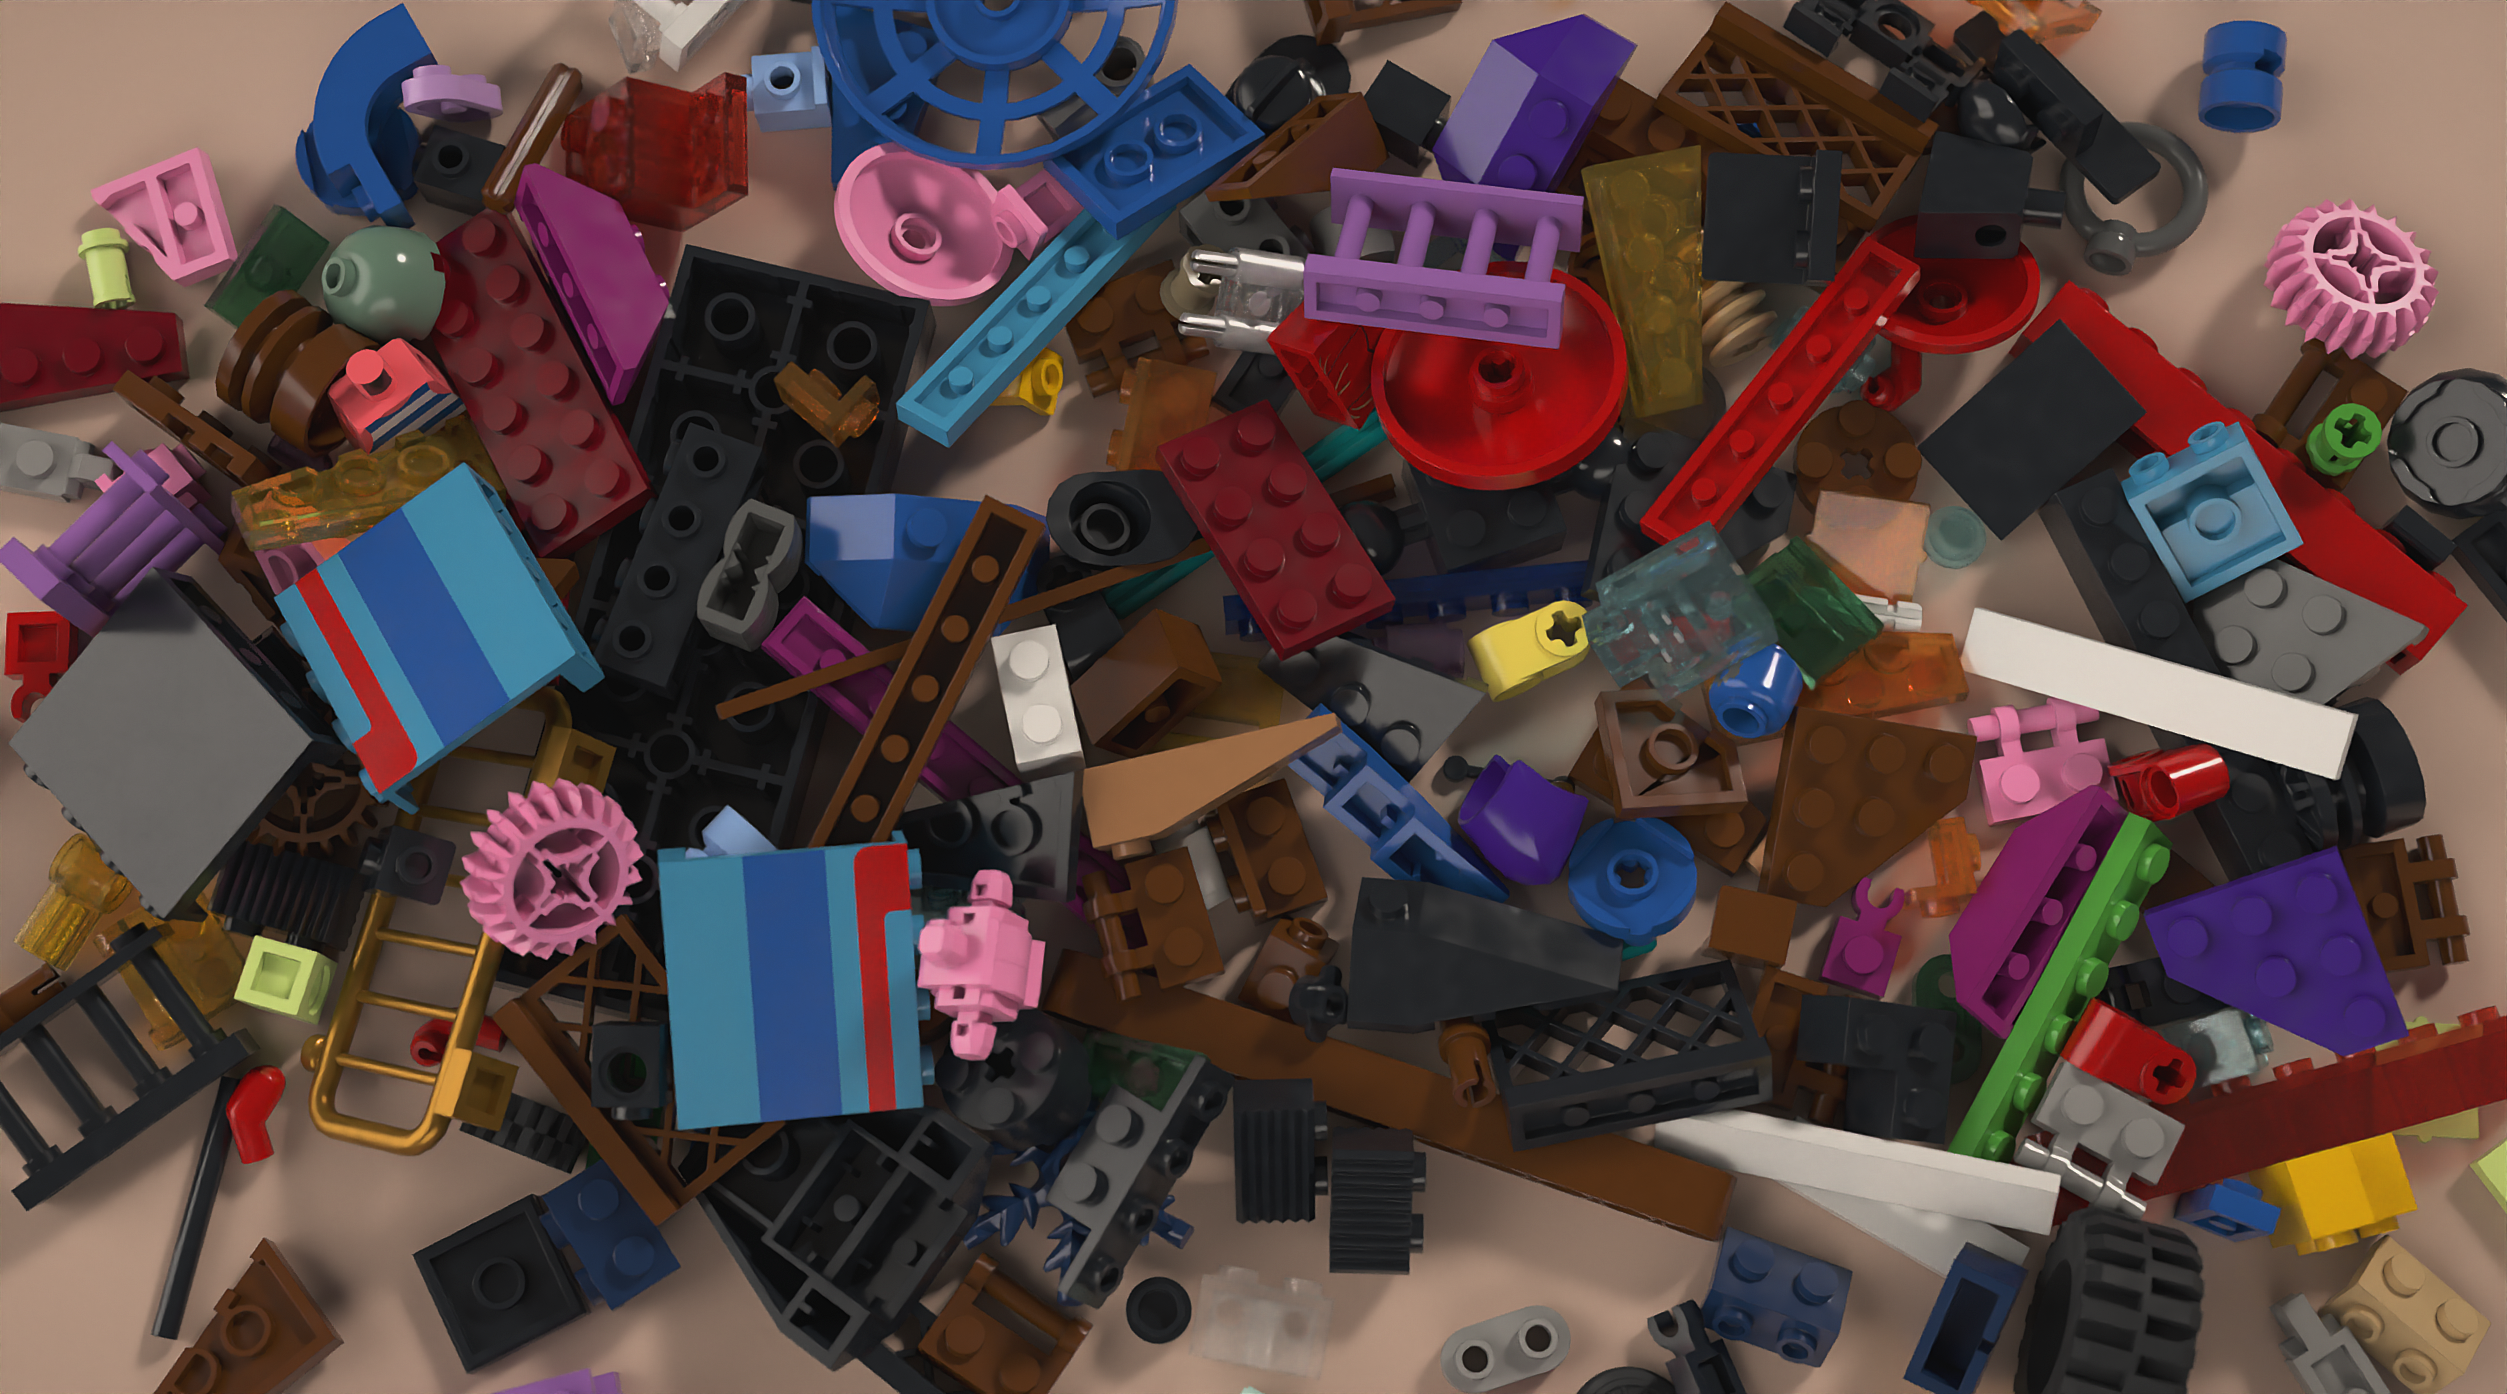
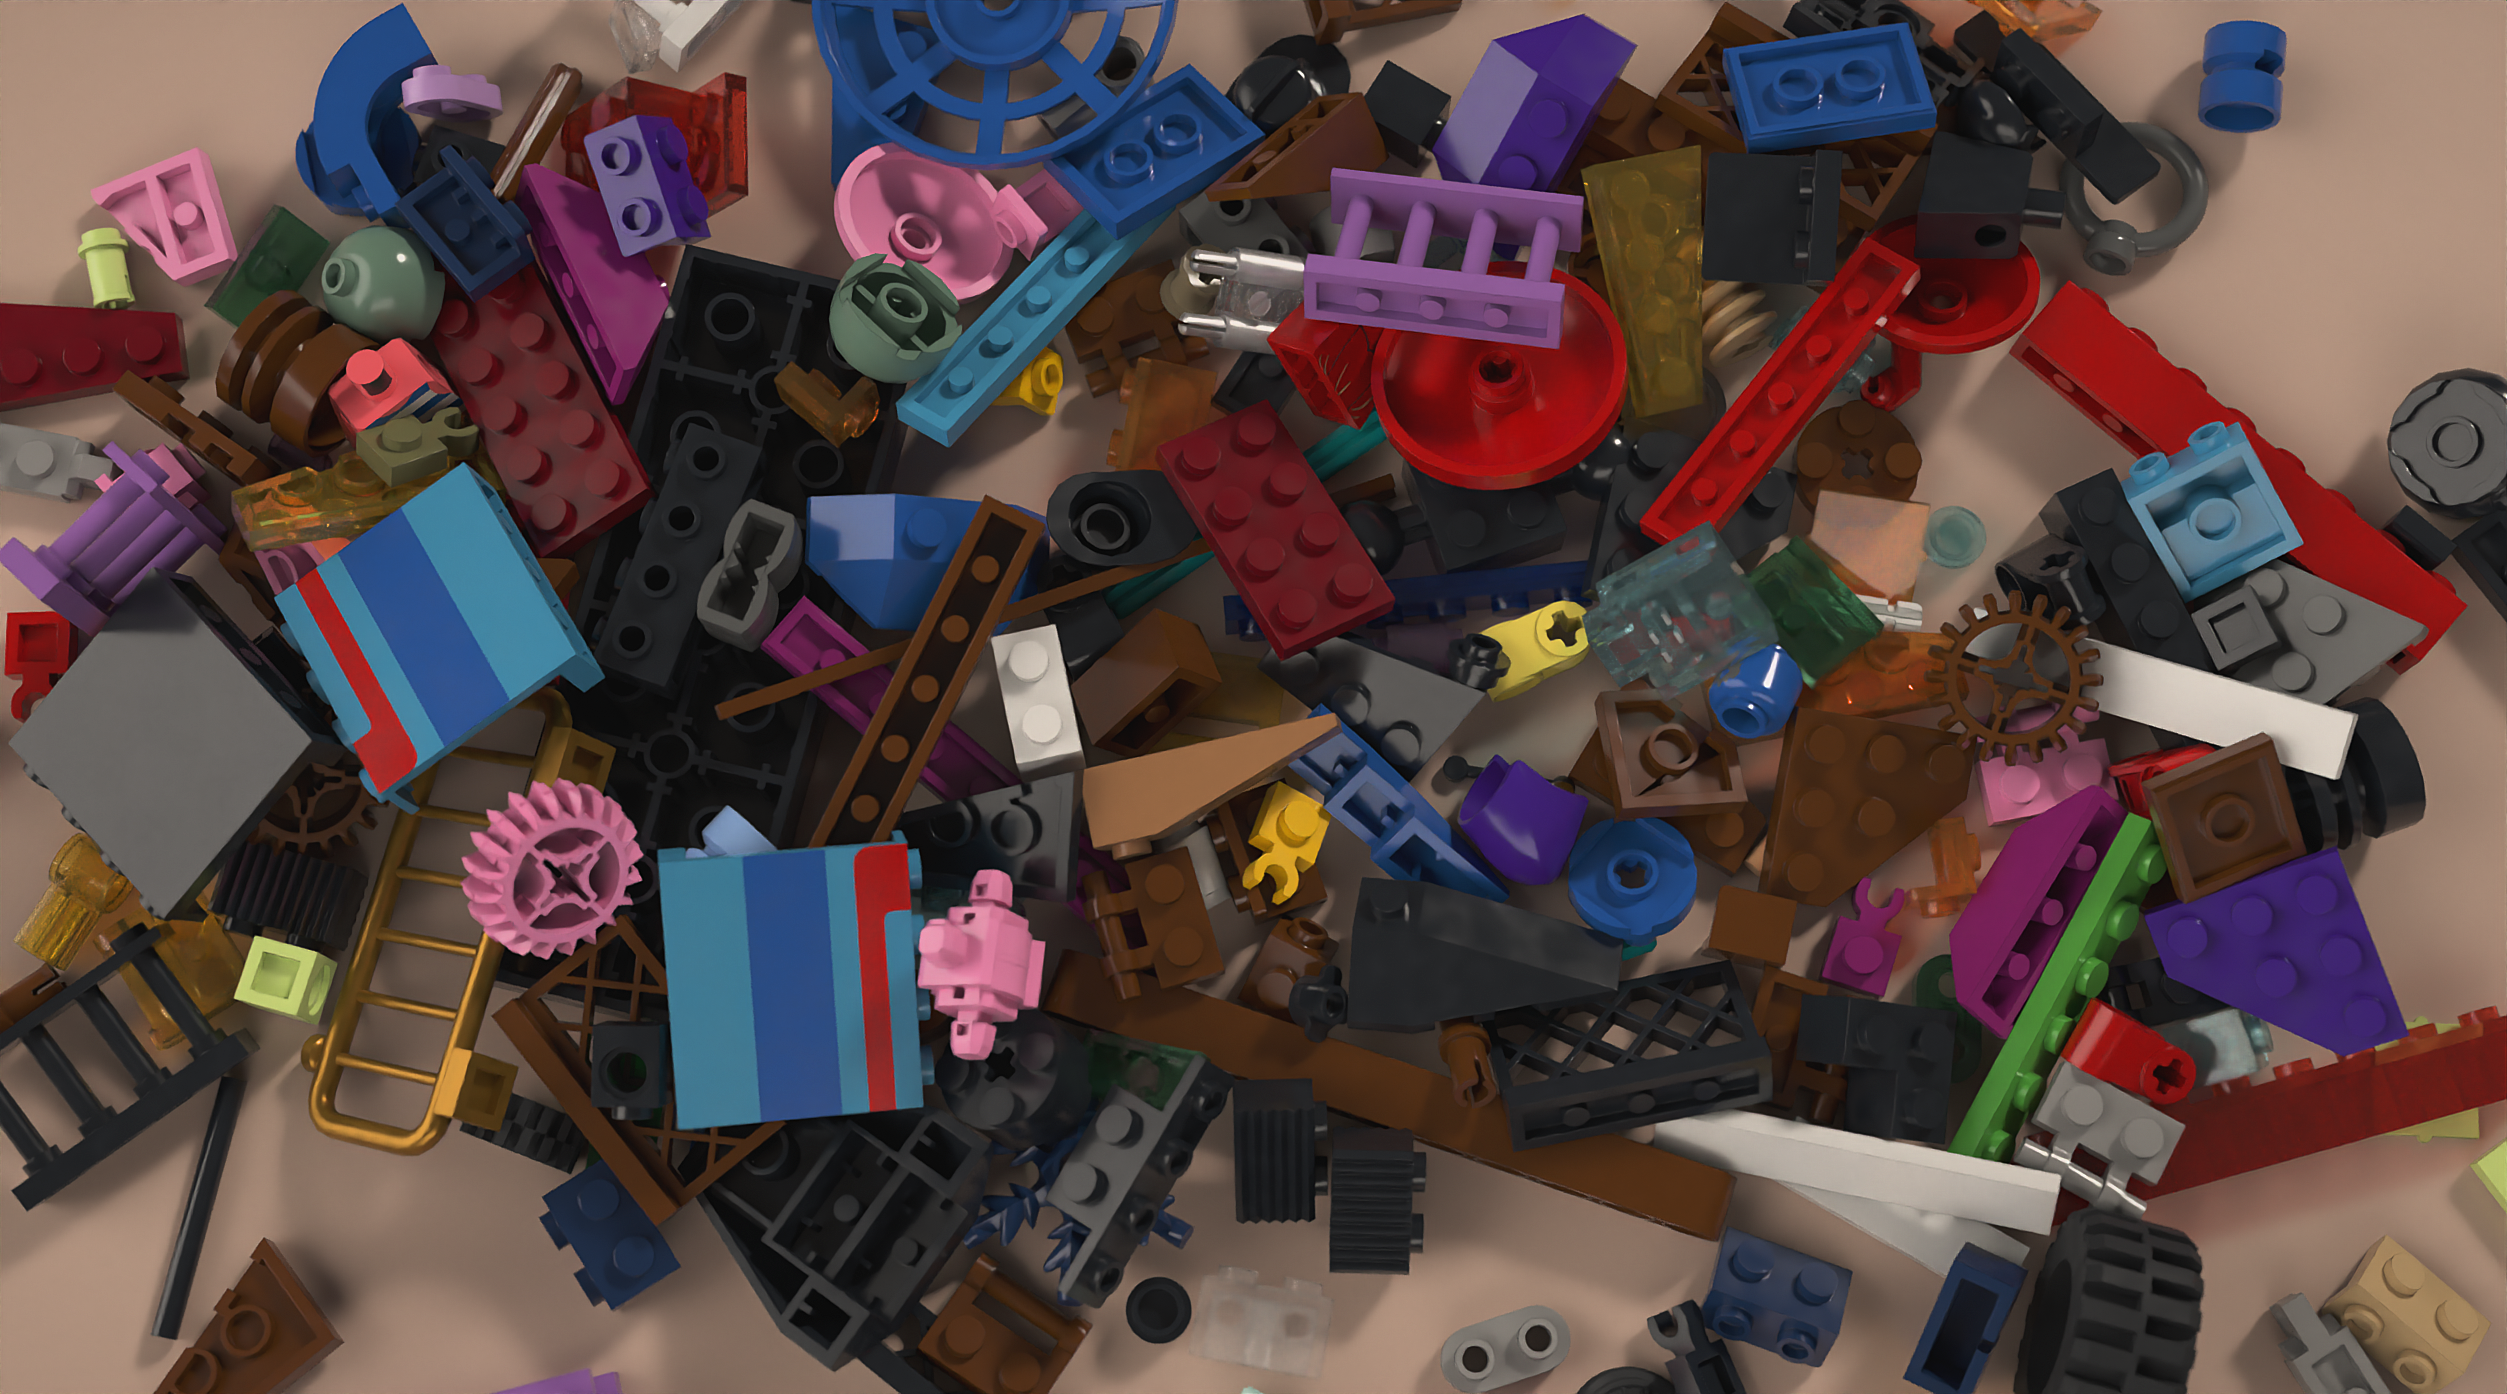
red arm [226,1065,286,1164] -> none
black bracket [357,825,456,906] -> none
red arm [410,1007,508,1067] -> none
black tile [412,1194,591,1374] -> none
light blue brick [740,46,832,132] -> none
black tile [1917,319,2147,541] -> none
blue plate [2173,1178,2281,1242] -> none
yellow brick [2248,1132,2418,1256] -> none
reddish brown plate [2252,338,2409,493] -> none
bright pink gear [2264,198,2439,360] -> none
bright green bush [2305,403,2382,476] -> none
reddish brown plate [2338,834,2471,973] -> none
none -> olive plate [356,407,480,488]
none -> dark blue bracket [394,144,536,303]
none -> dark purple bracket [584,115,712,257]
none -> sand green cylinder [829,253,962,384]
none -> yellow plate [1243,781,1332,905]
none -> black plate [1446,633,1511,689]
none -> blue tile [1722,22,1937,154]
none -> reddish brown gear [1924,590,2104,766]
none -> black piece [1995,533,2106,630]
none -> reddish brown plate [2141,732,2307,904]
none -> black plate [2190,585,2283,675]

